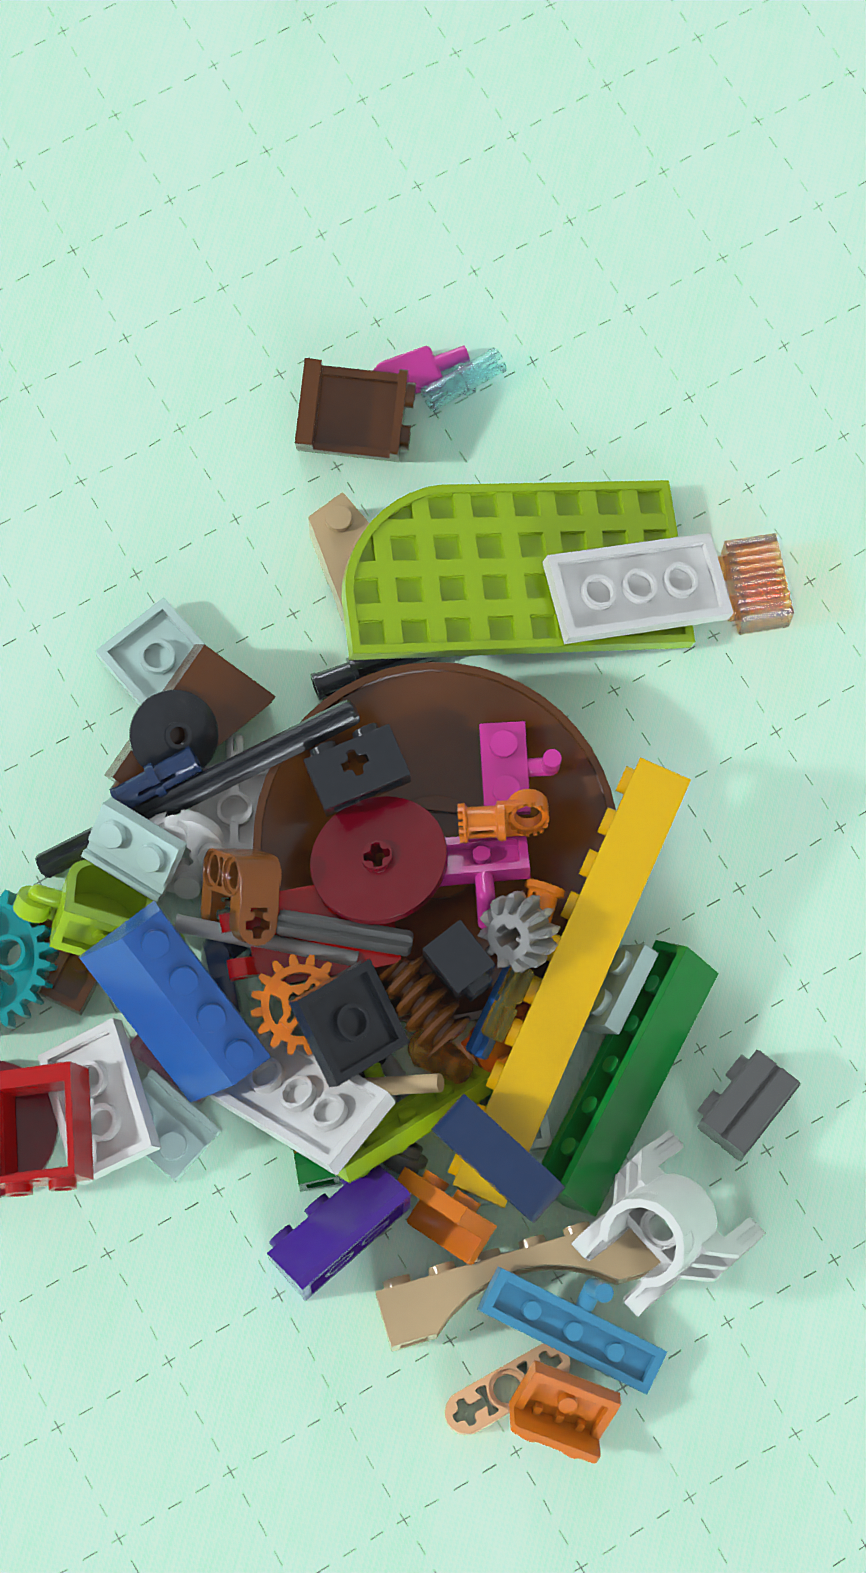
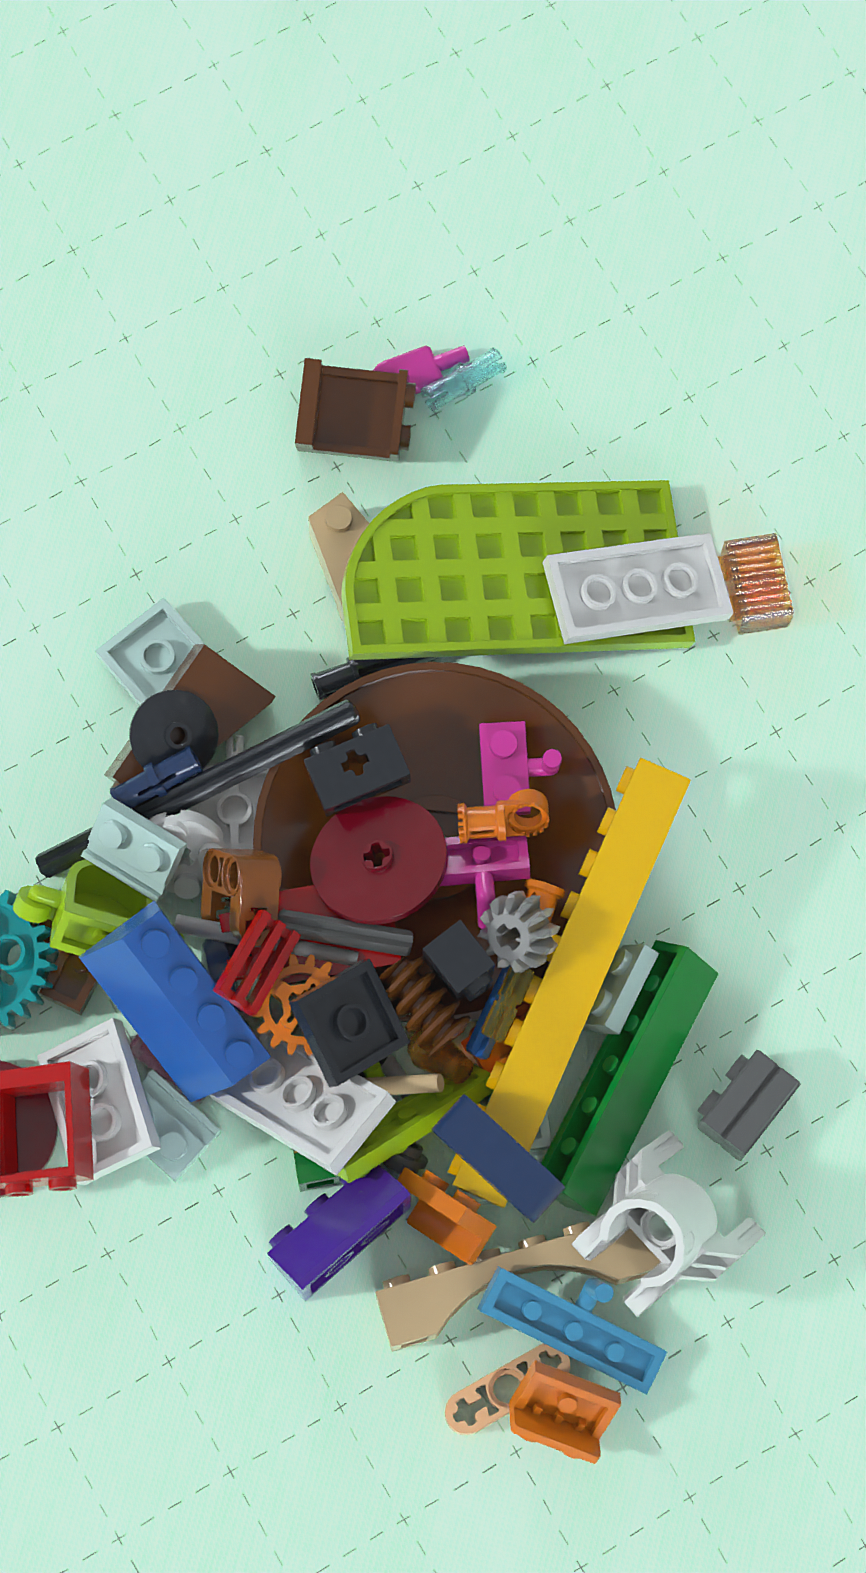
none -> red tile [213,910,301,1016]

